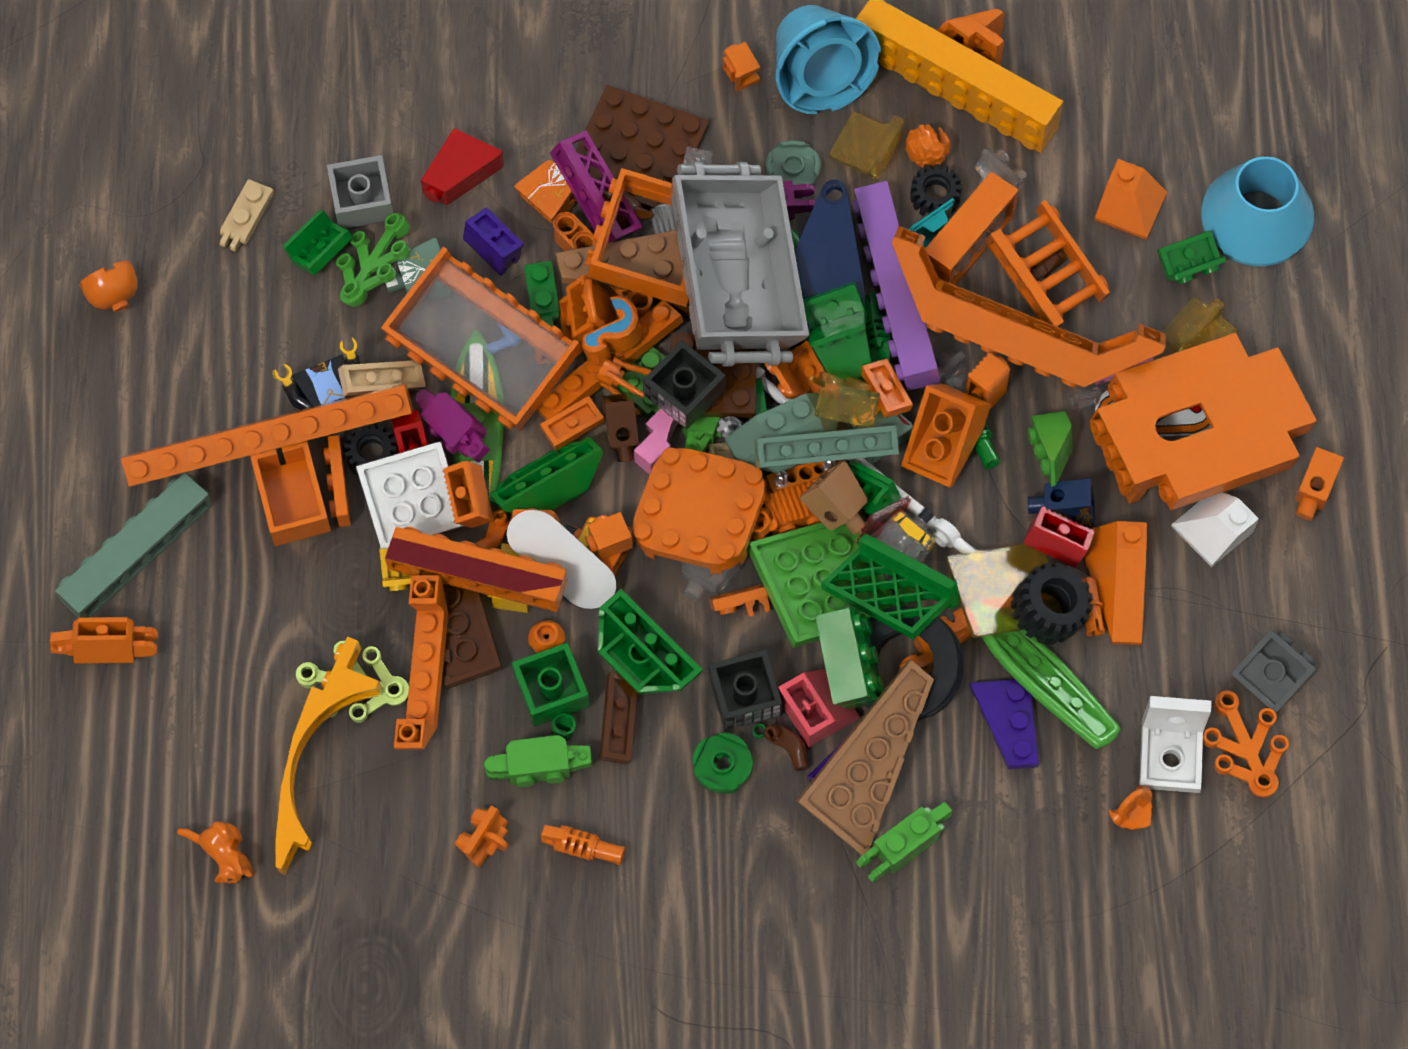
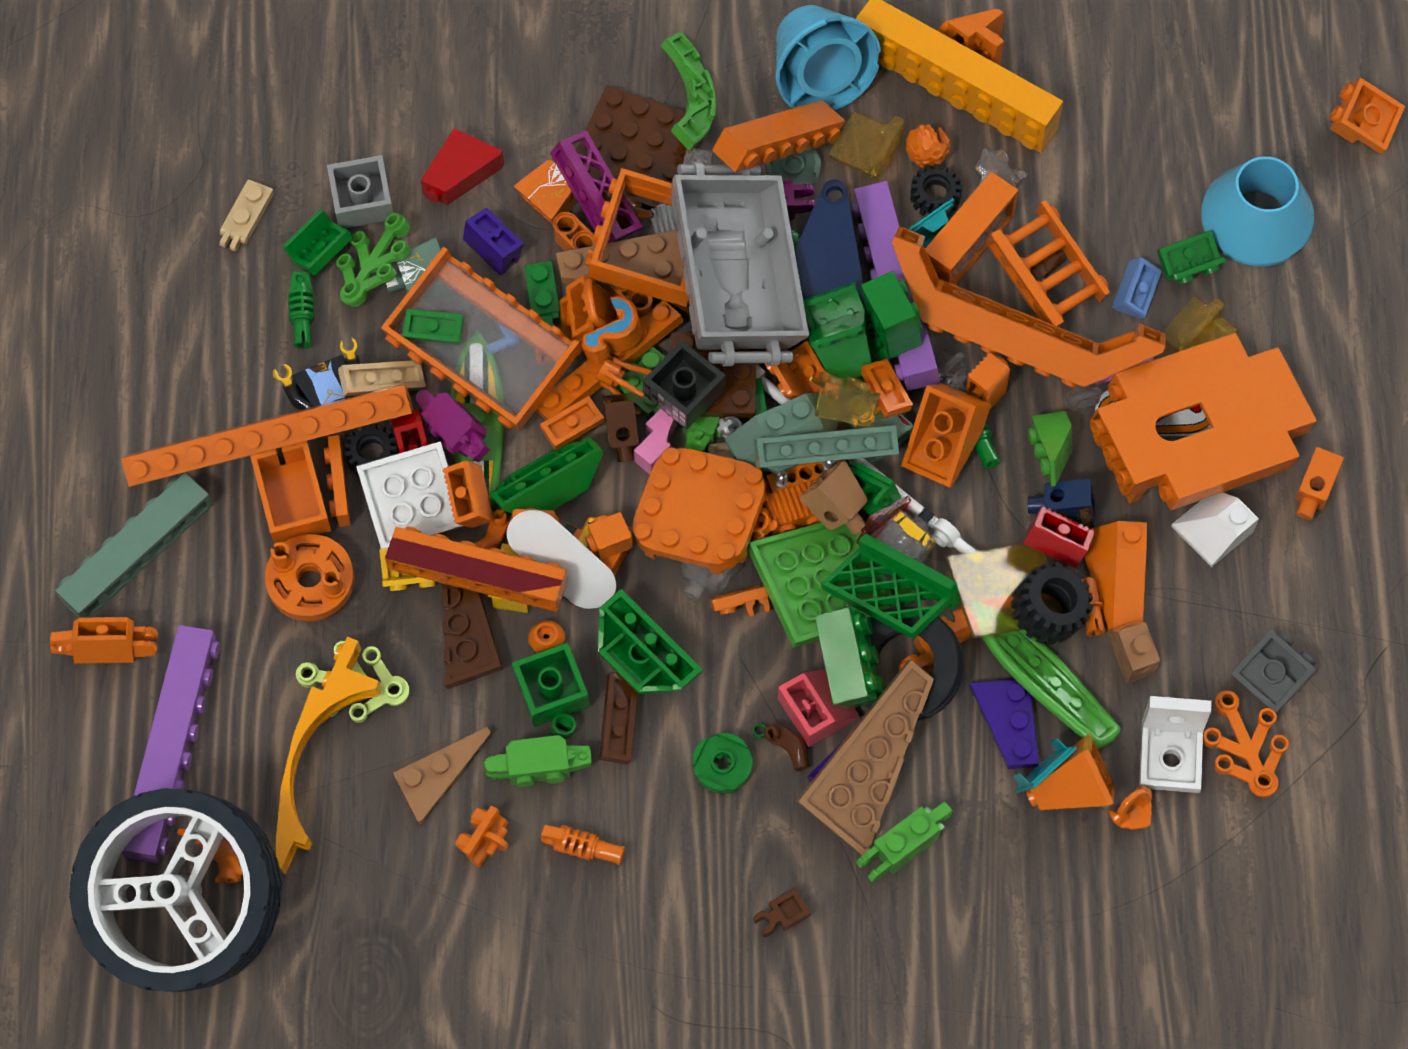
orange cylinder [79,260,138,313] -> none
orange slope [394,575,448,750] -> none
pearl dark grey brick [708,649,782,731] -> none
orange window [723,42,761,92] -> none
orange slope [1094,159,1167,240] -> none
none -> wheel [69,788,282,992]
none -> medium lavender brick [121,625,220,865]
none -> orange piece [265,534,355,622]
none -> green hinge [288,271,315,349]
none -> medium nougat wing [393,727,491,825]
none -> green plate [402,309,465,345]
none -> bright green tile [661,31,716,151]
none -> orange brick [712,100,845,172]
none -> reddish brown plate [753,888,811,937]
none -> green brick [861,271,924,359]
none -> teal piece [1013,739,1077,793]
none -> orange slope [1026,734,1115,810]
none -> medium nougat torso [1107,621,1160,684]
none -> medium blue slope [1112,257,1162,319]
none -> orange plate [1329,77,1405,154]

